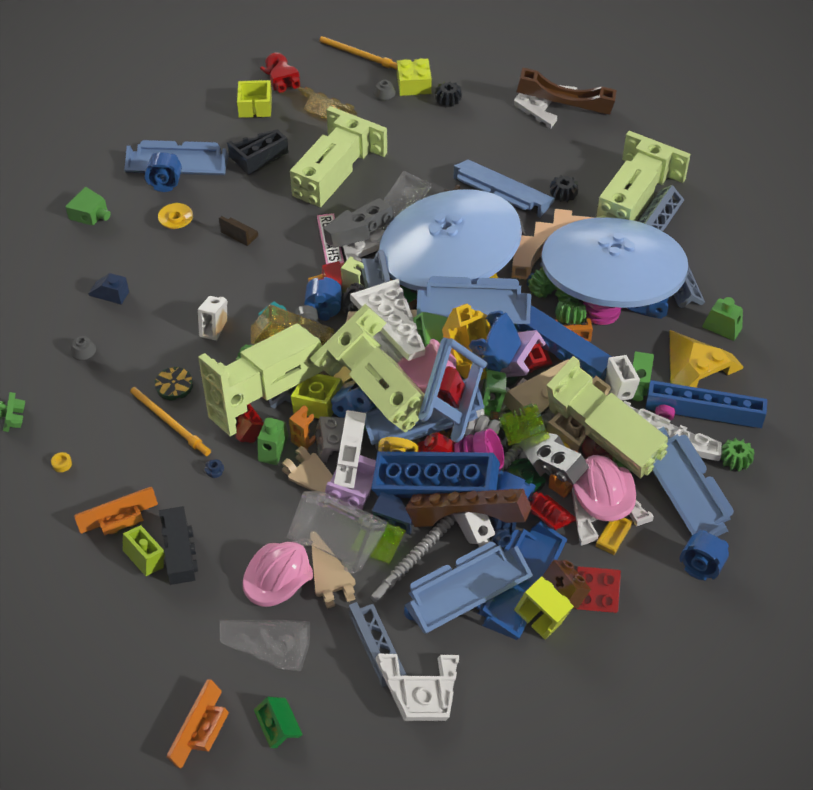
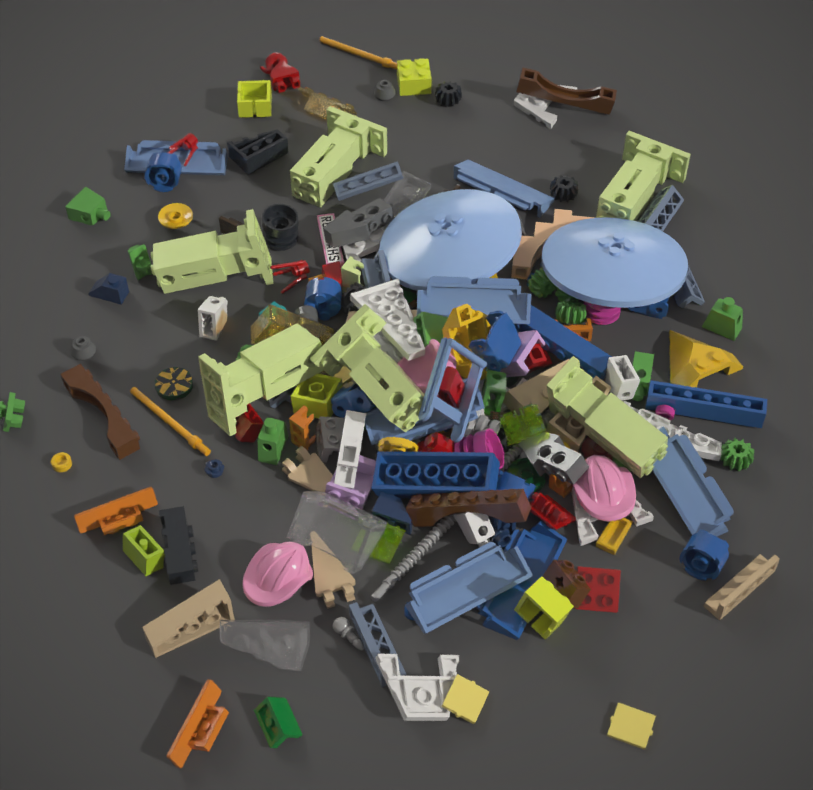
none -> reddish brown arch [60,364,140,460]
none -> bright green hips [128,244,152,280]
none -> tan wedge [142,579,235,658]
none -> yellowish green brick [151,209,273,294]
none -> red plant [168,133,198,166]
none -> black wheel [262,204,299,251]
none -> red plant [270,260,310,294]
none -> sand blue fence [333,161,404,201]
none -> light grey bar [333,617,364,650]
none -> light yellow piece [441,674,489,724]
none -> light yellow piece [607,702,656,750]
none -> tan fence [704,554,780,620]

